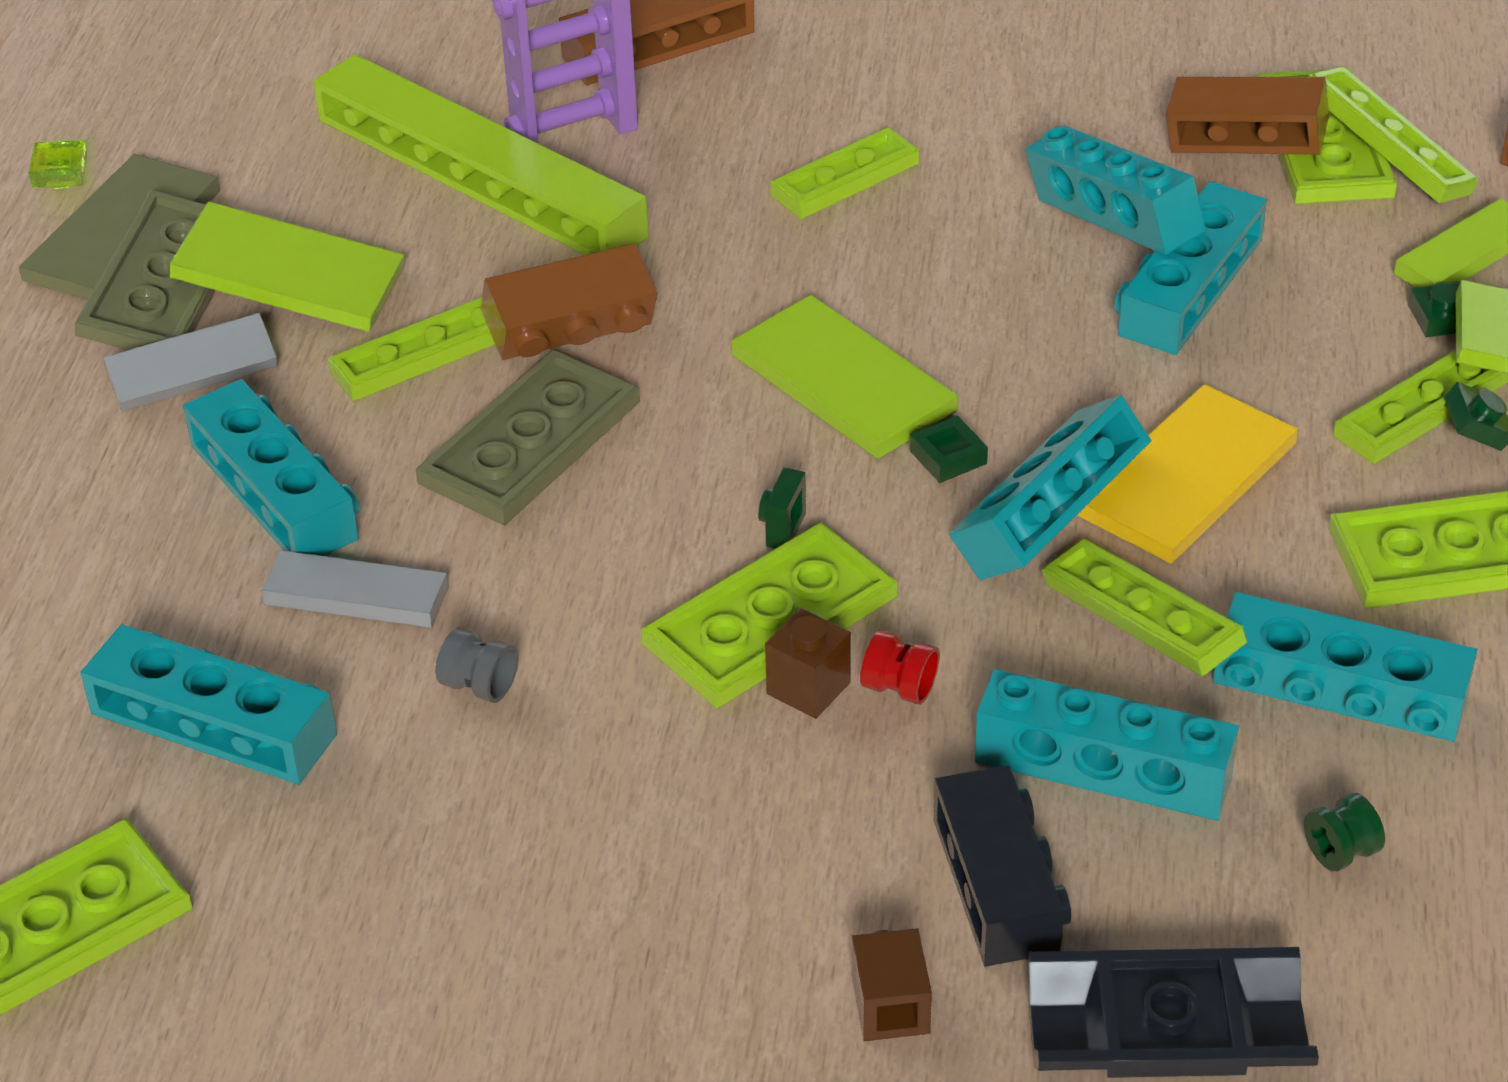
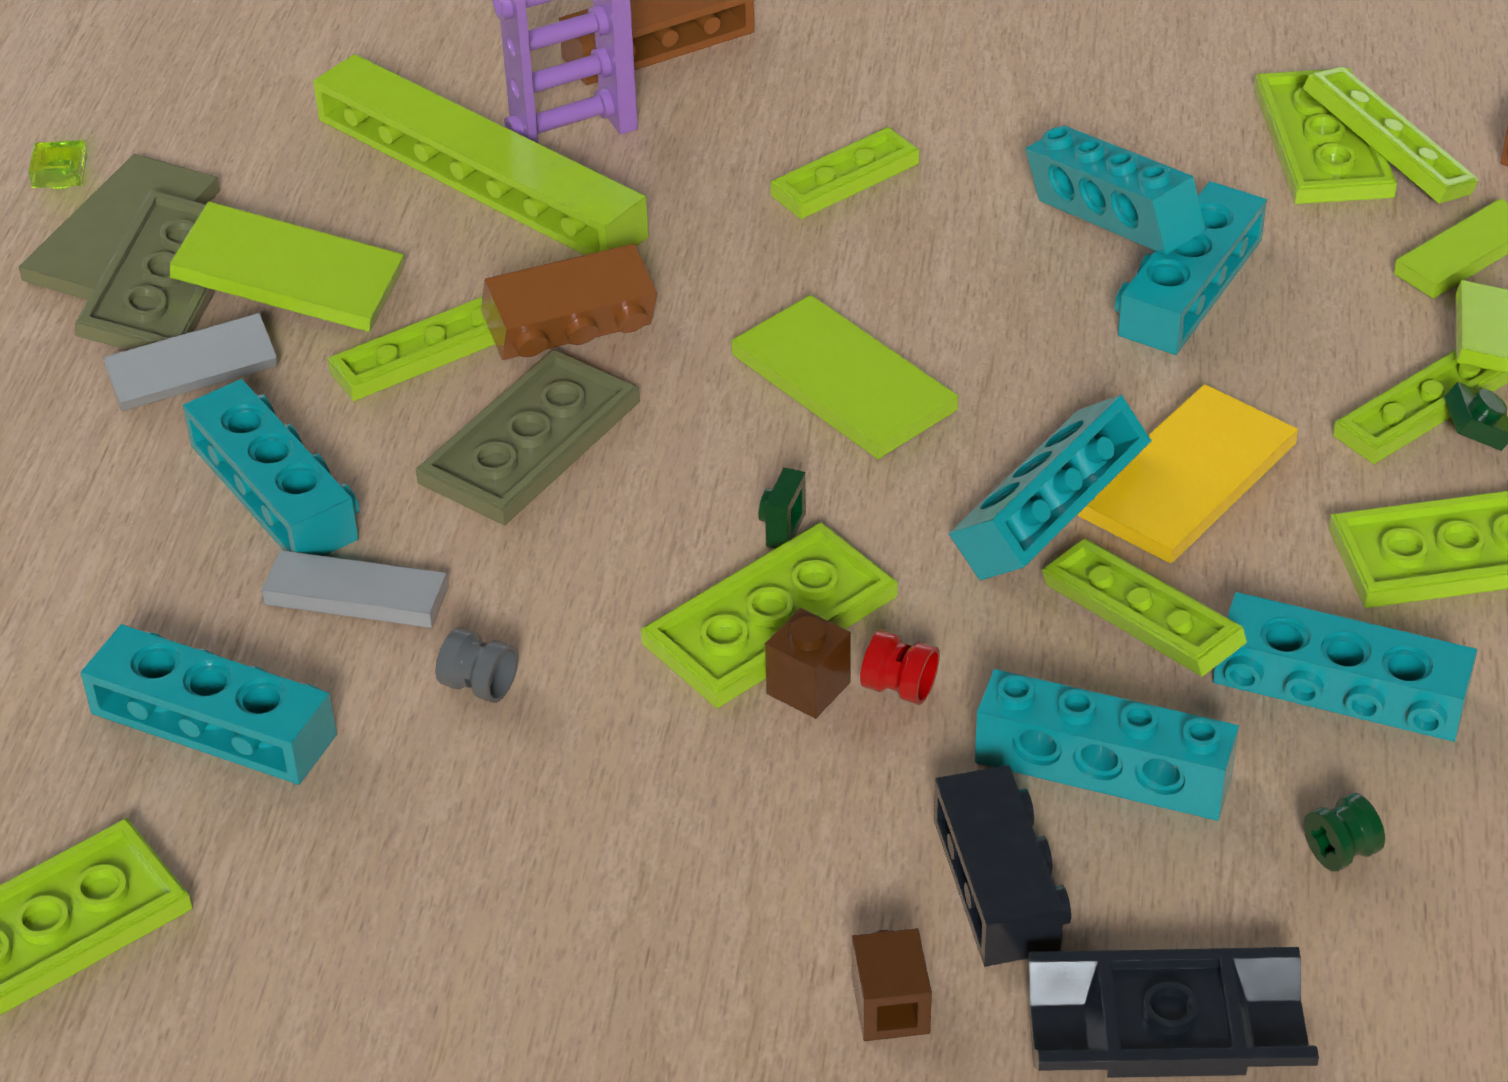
dark green plate [910,415,988,483] -> none
dark orange brick [1166,77,1329,155] -> none
dark green plate [1408,282,1460,338] -> none

